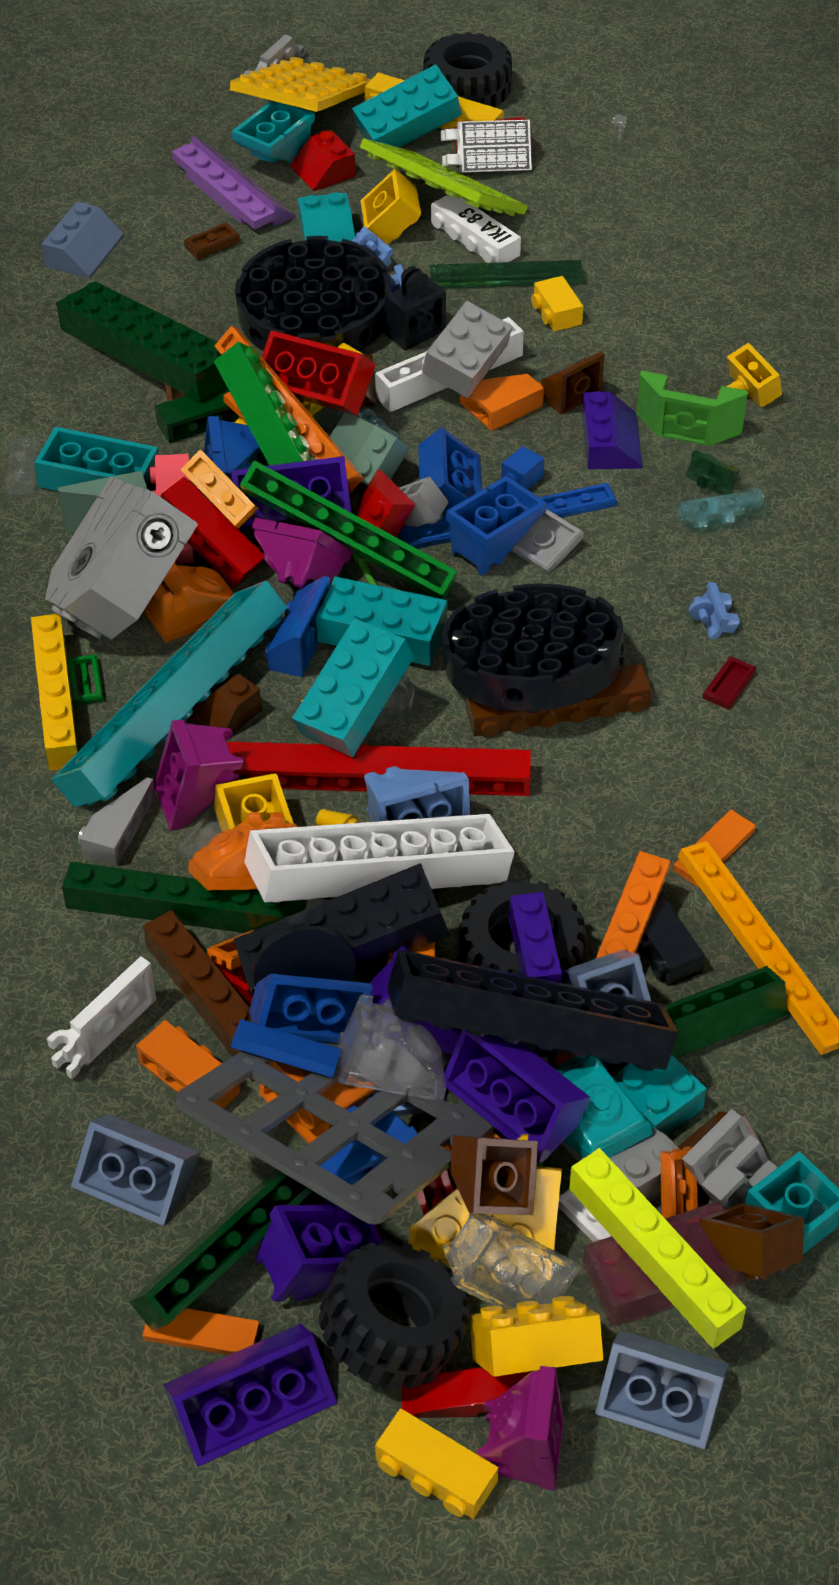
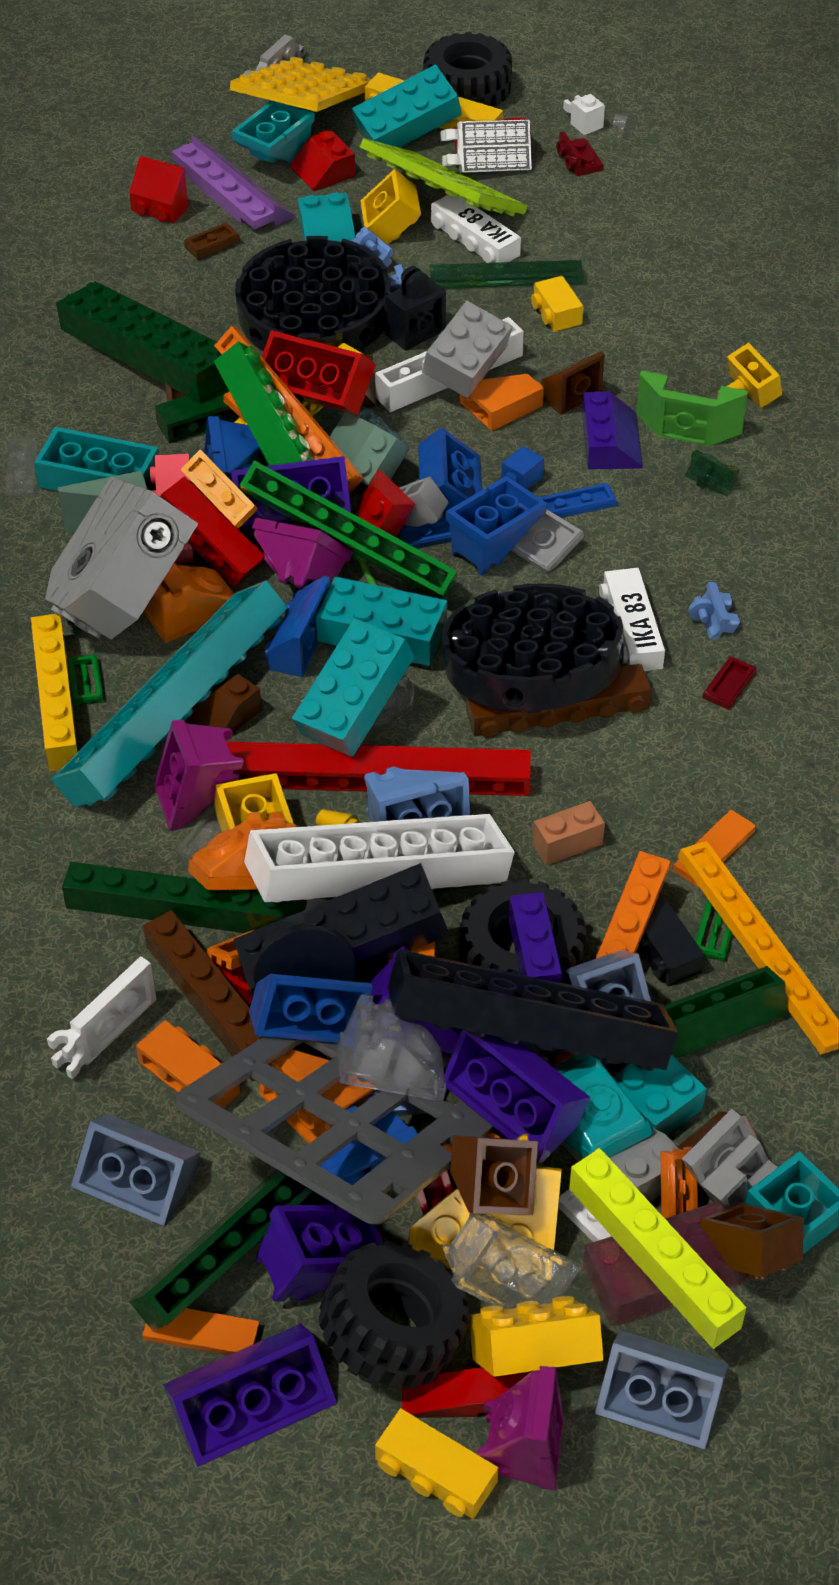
sand blue slope [41,202,124,278] -> none
light grey slope [78,778,155,866] -> none
blue tile [231,1019,341,1077] -> none
clear light blue brick [677,487,764,528] -> none
none -> red slope [129,156,188,223]
none -> nougat brick [532,801,605,866]
none -> dark red bracket [556,131,604,176]
none -> white brick [563,94,605,135]
none -> white brick [599,568,665,671]
none -> green tile [695,900,732,962]

